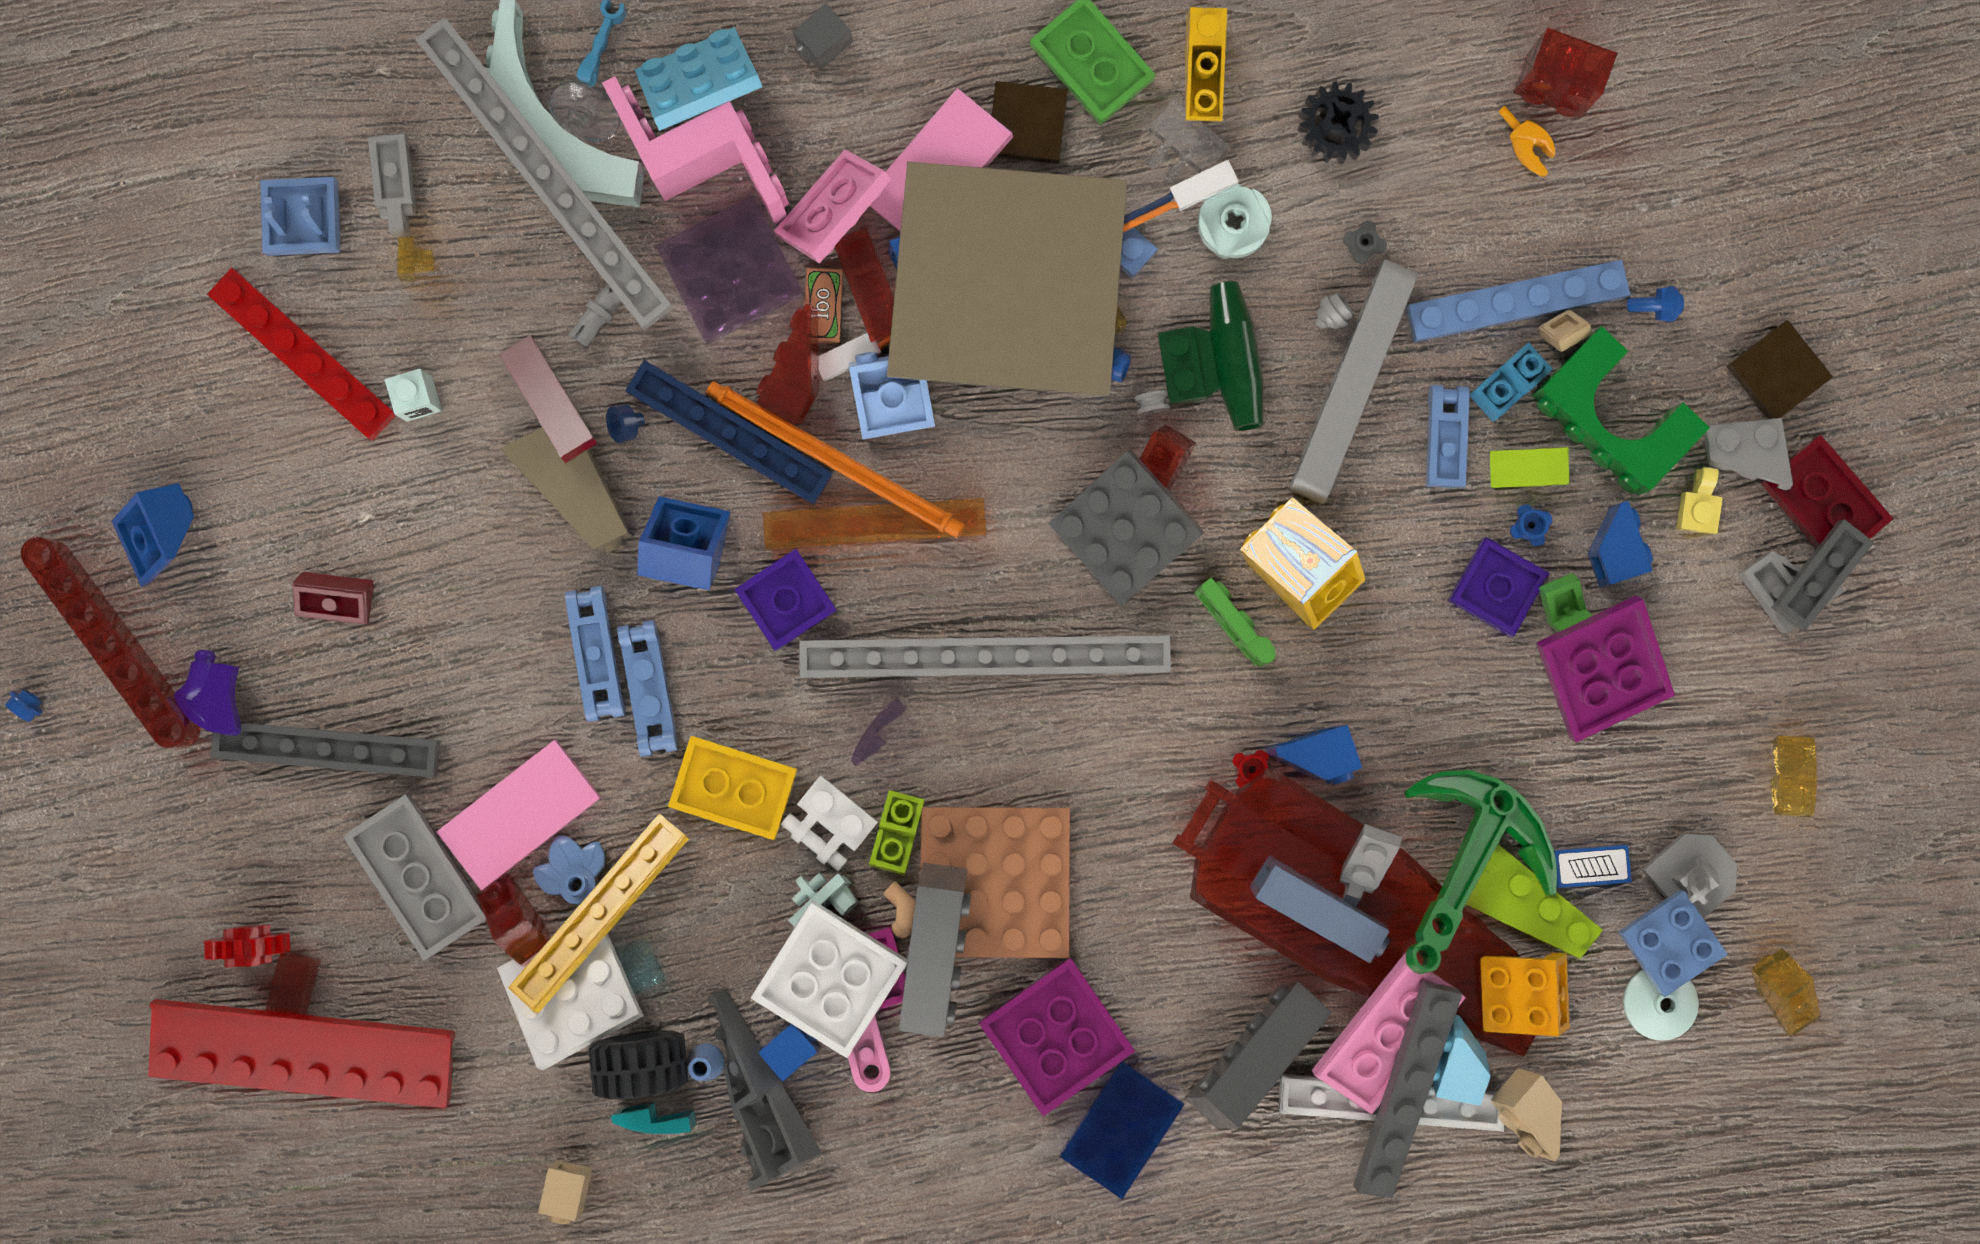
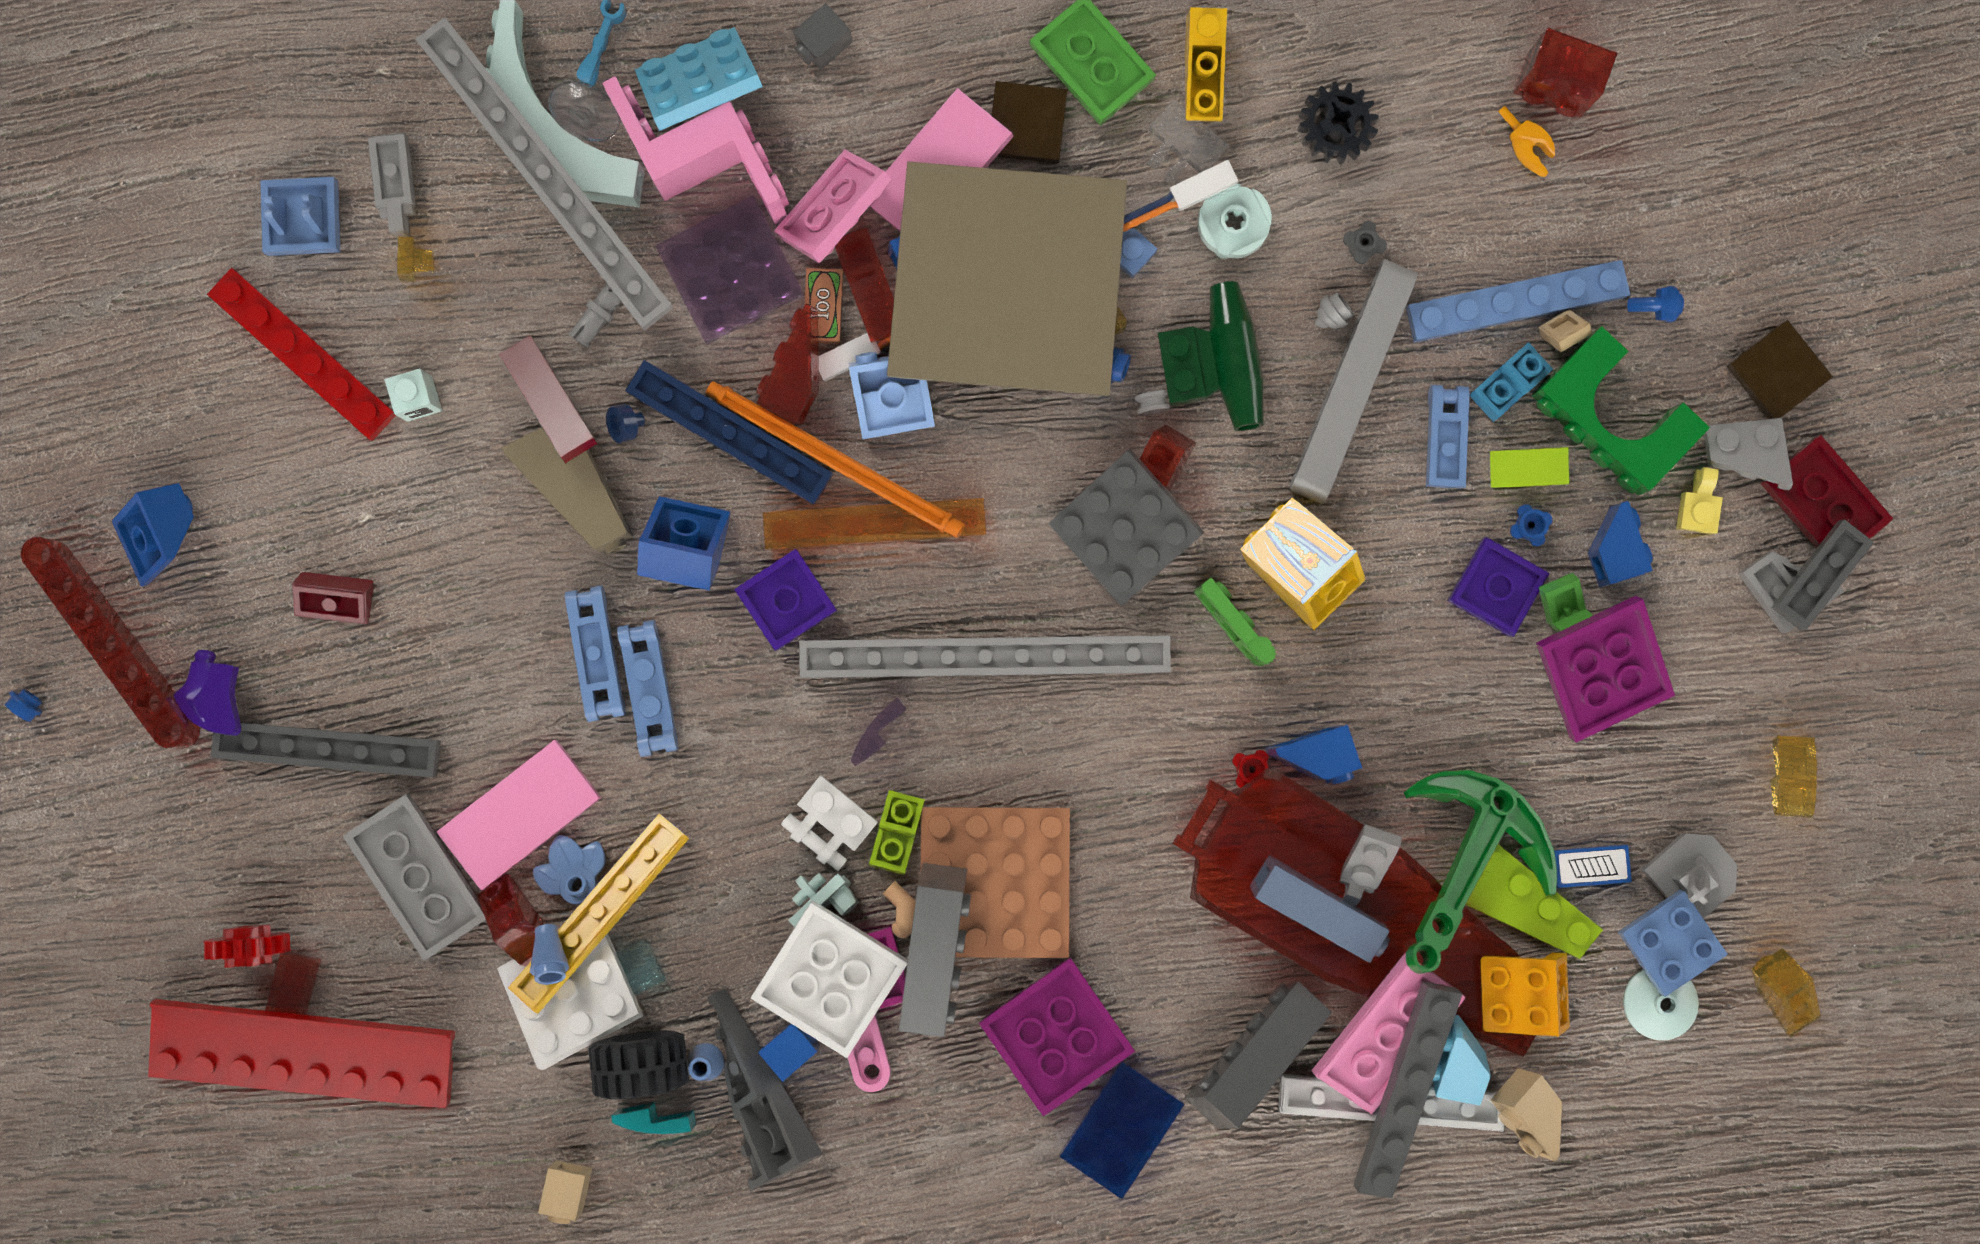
yellow plate [668,736,798,840] -> none
none -> medium blue cone [530,924,569,985]

